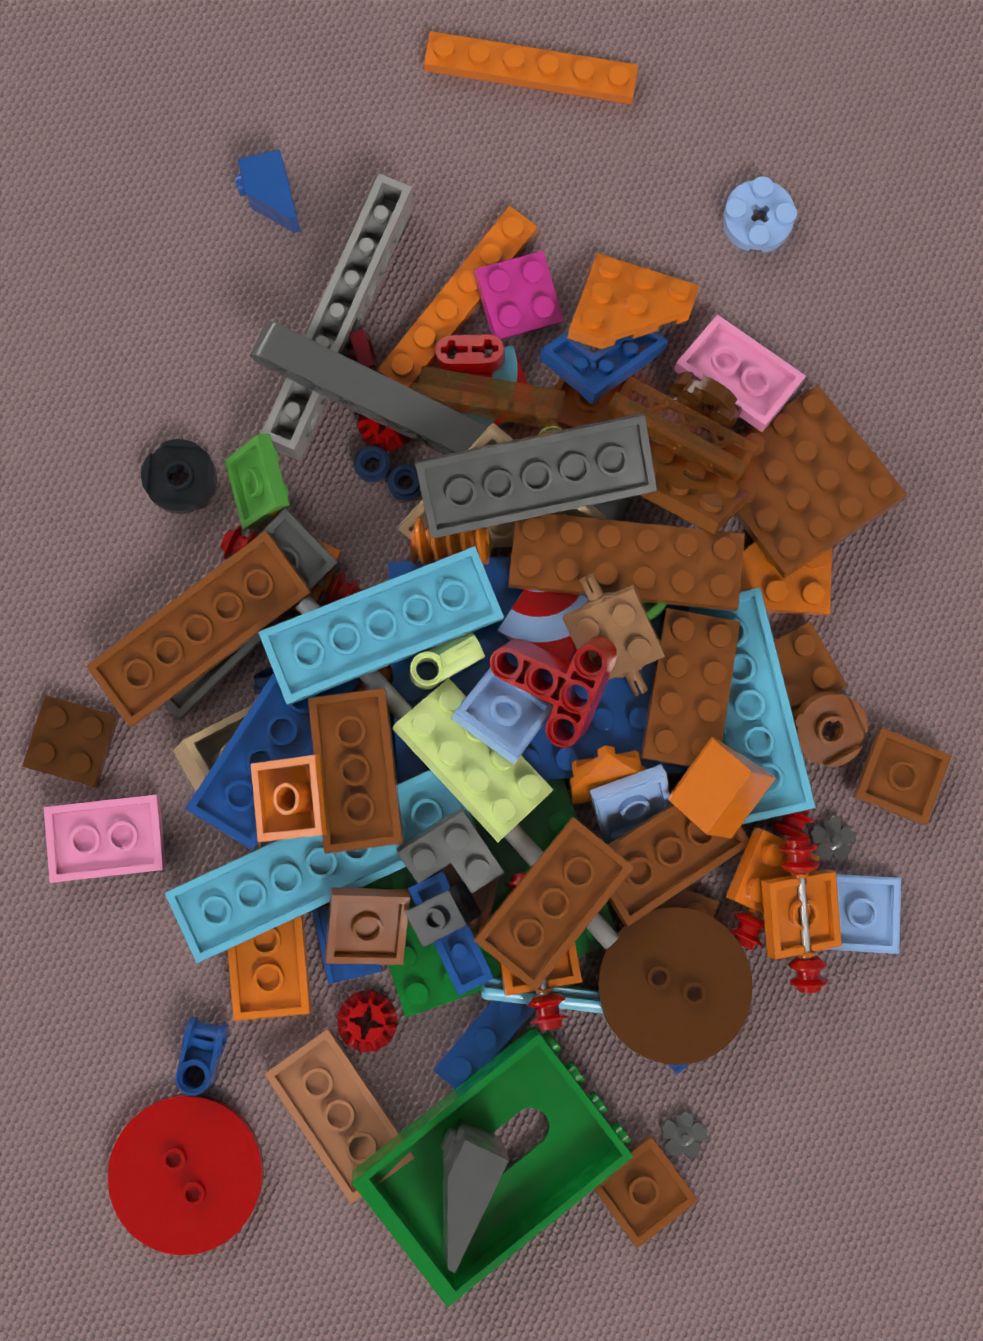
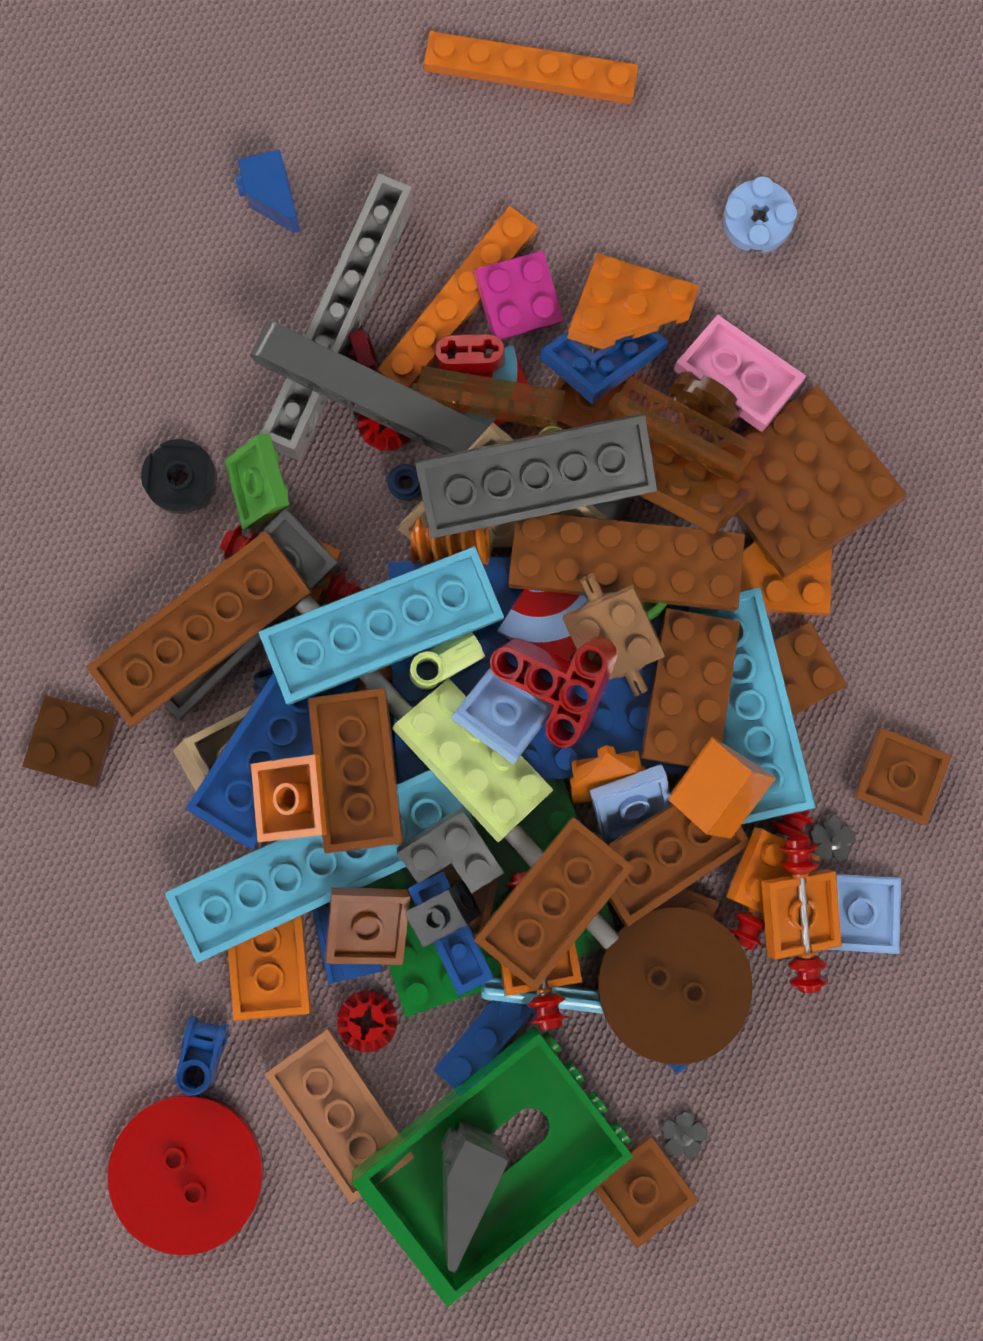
bright pink plate [44,794,166,883] -> none
dark blue plate [354,446,391,483] -> none
dark orange plate [792,691,868,767] -> none

